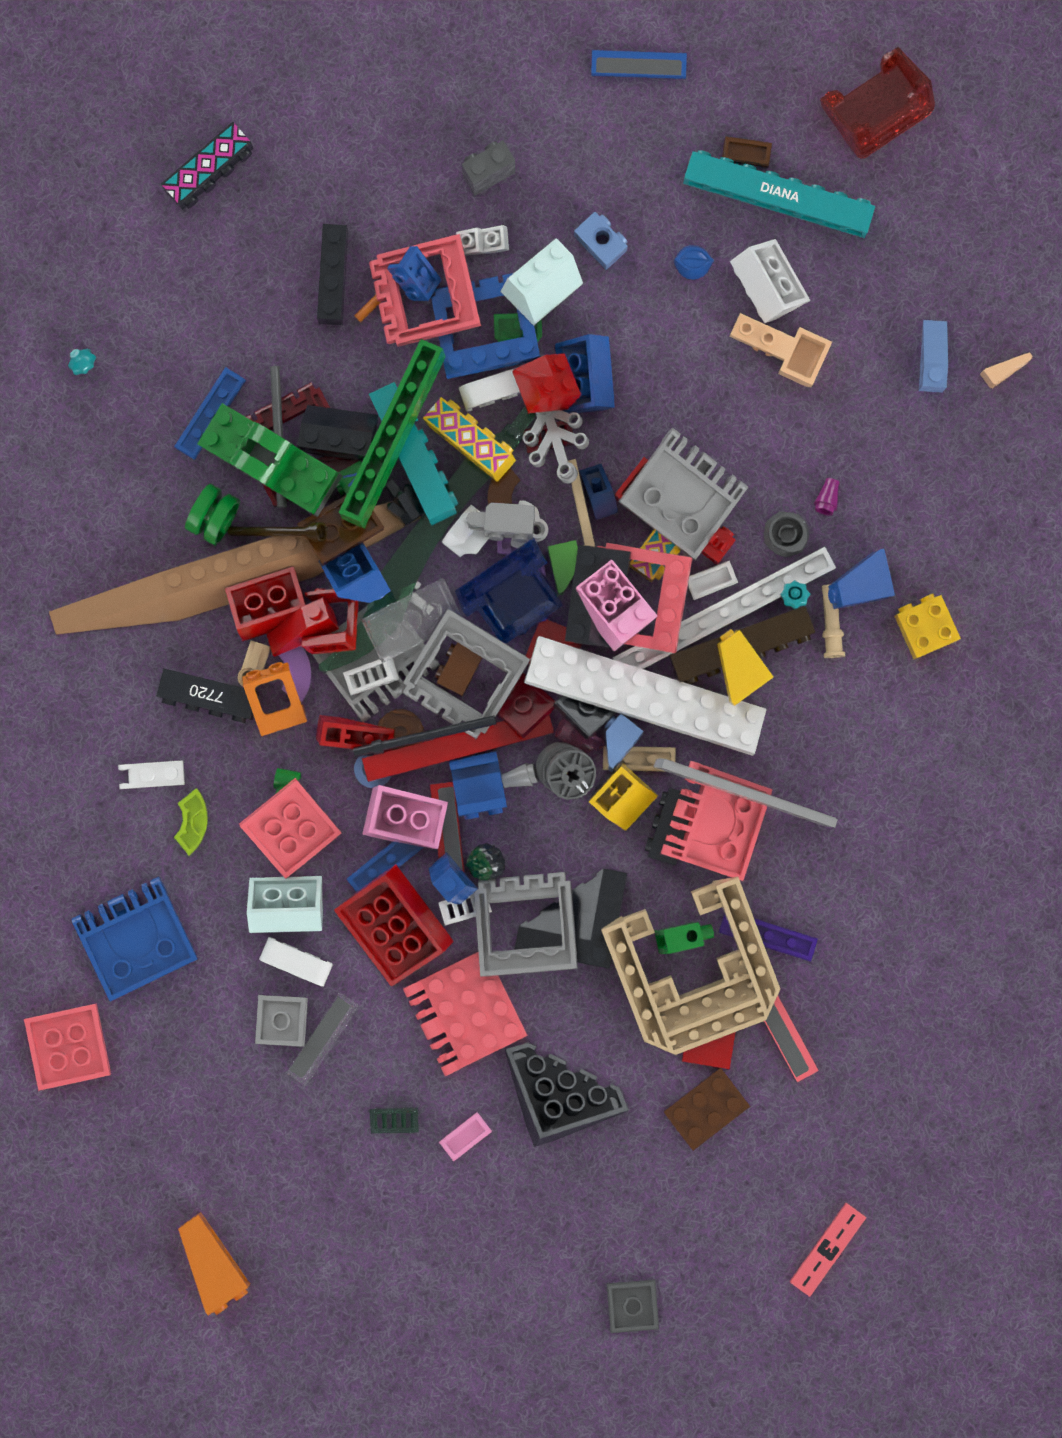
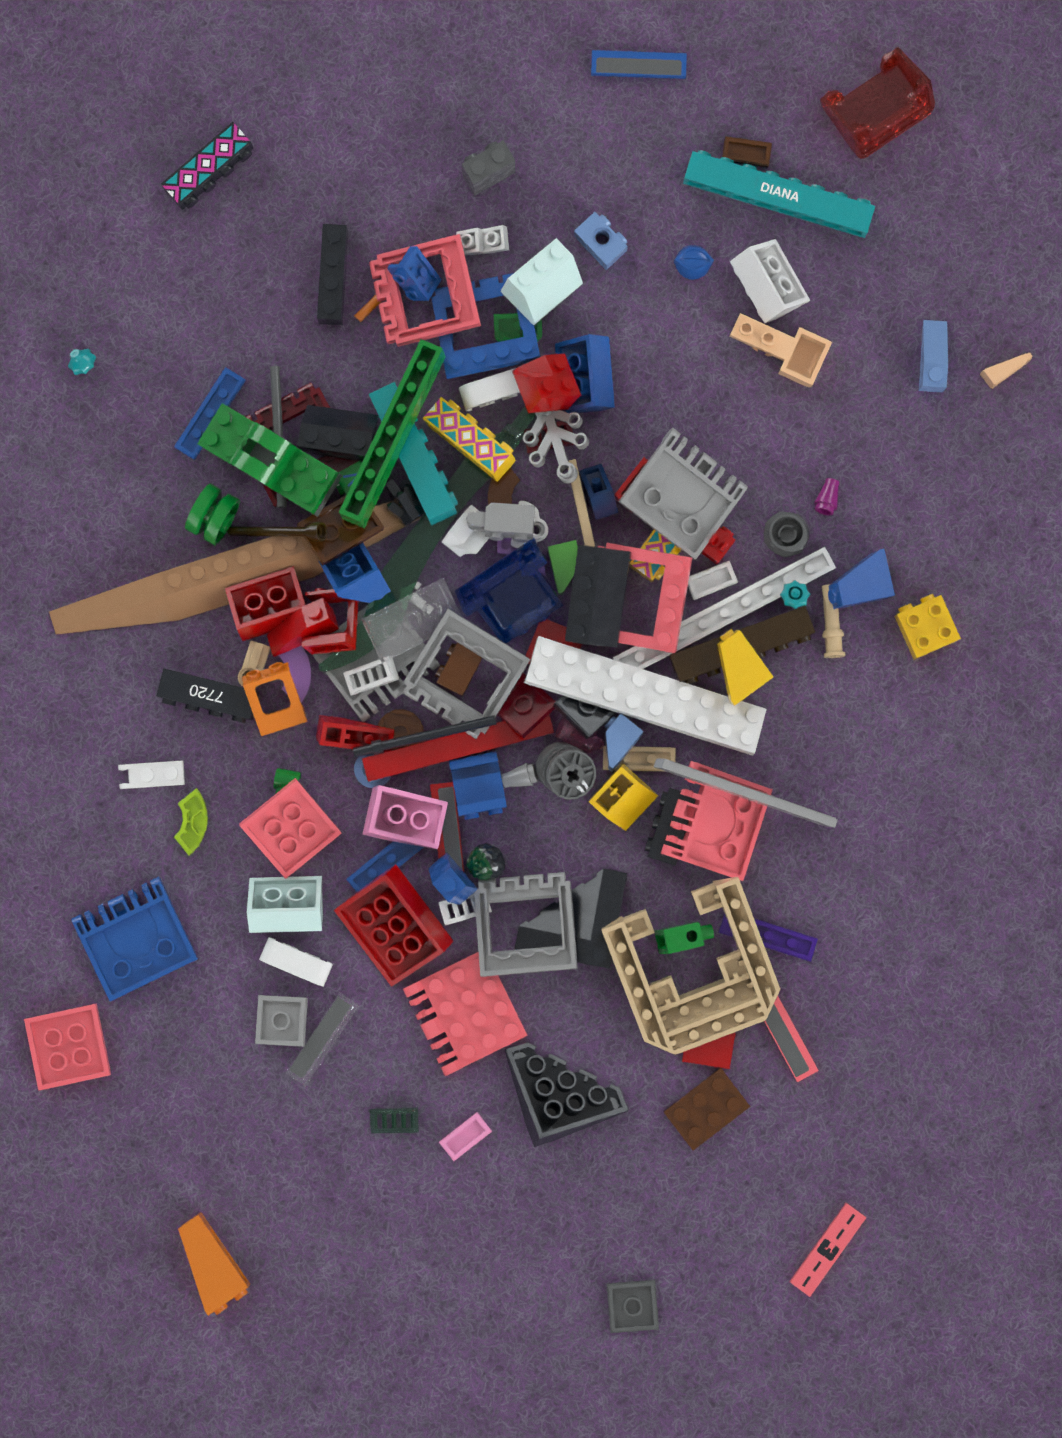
bright pink slope [576,560,657,651] -> none

